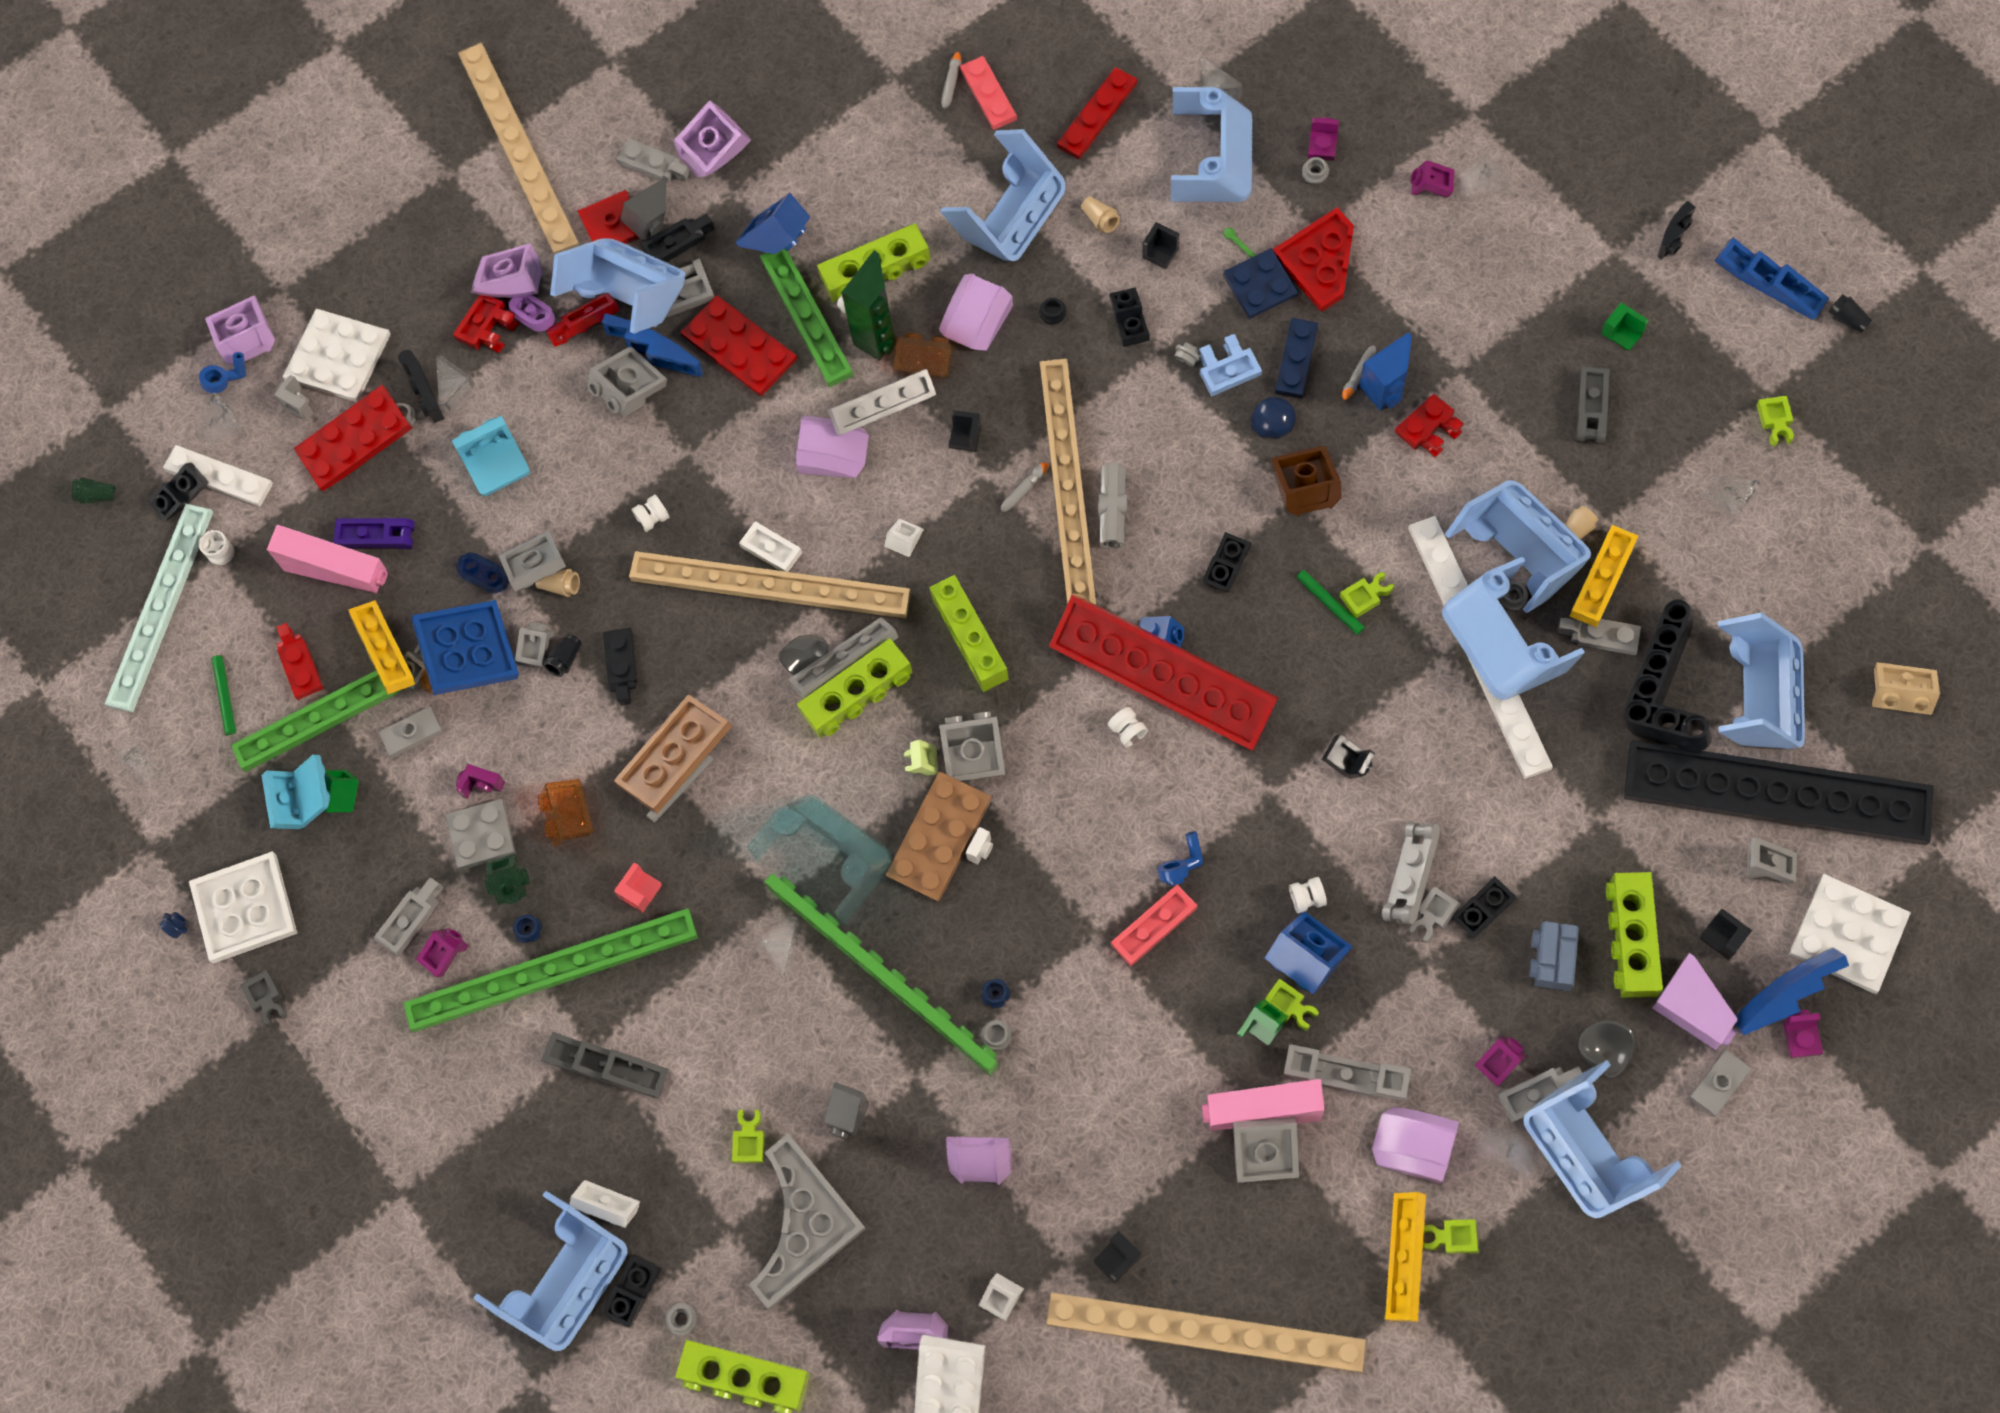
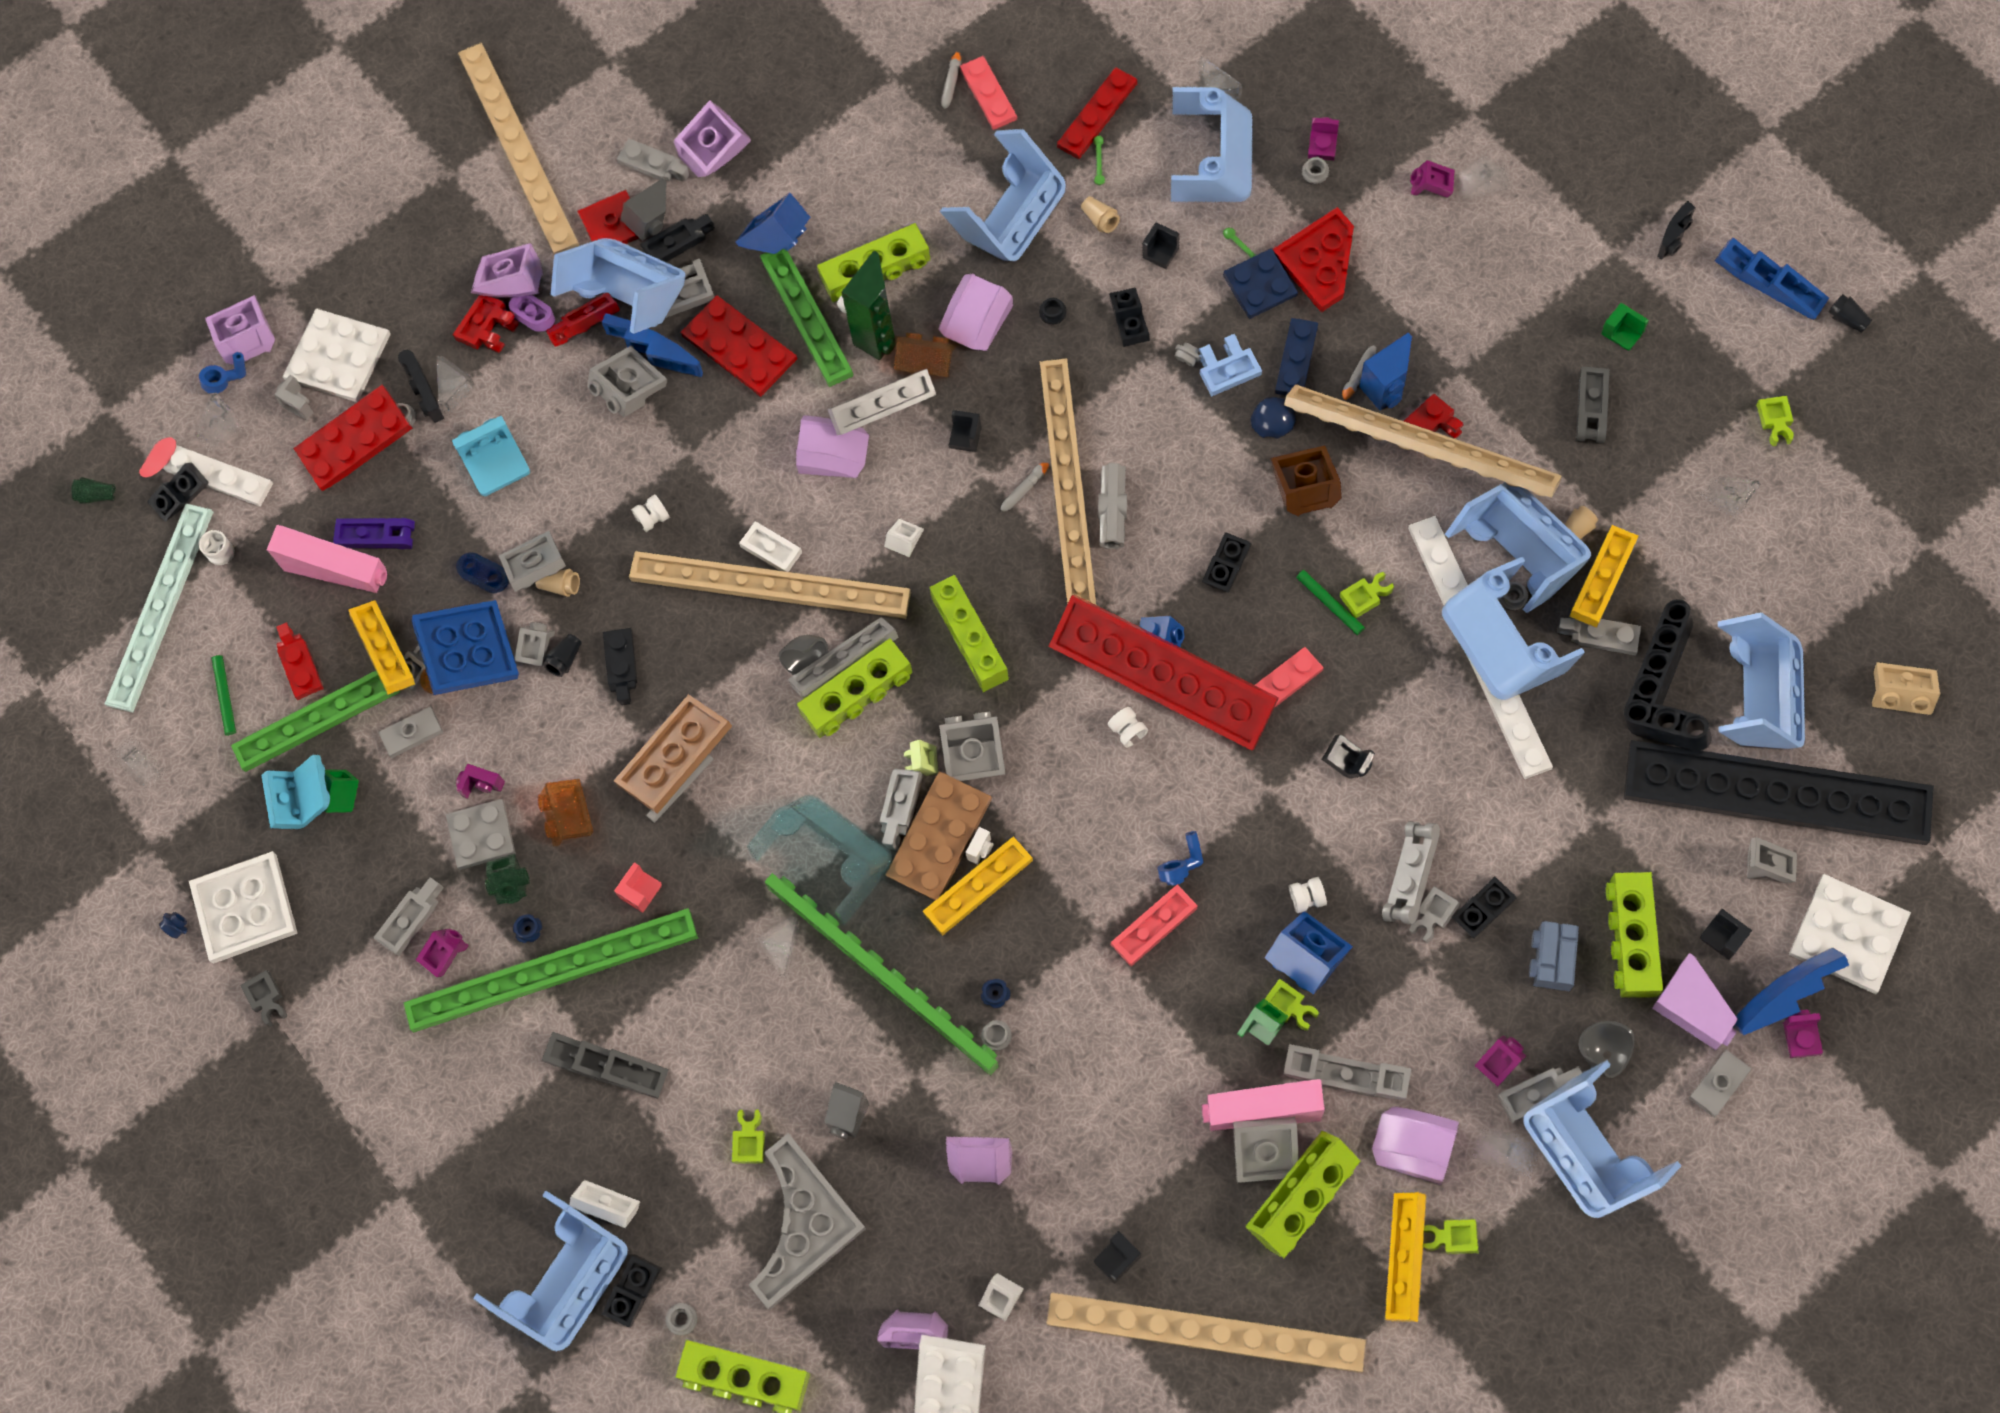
none -> coral sticker [139,437,176,477]
none -> light grey hinge [879,769,924,851]
none -> yellow plate [923,836,1033,936]
none -> bright green hinge [1093,136,1105,185]
none -> lime brick [1245,1130,1361,1258]
none -> coral plate [1255,647,1324,708]
none -> tan plate [1284,384,1562,498]

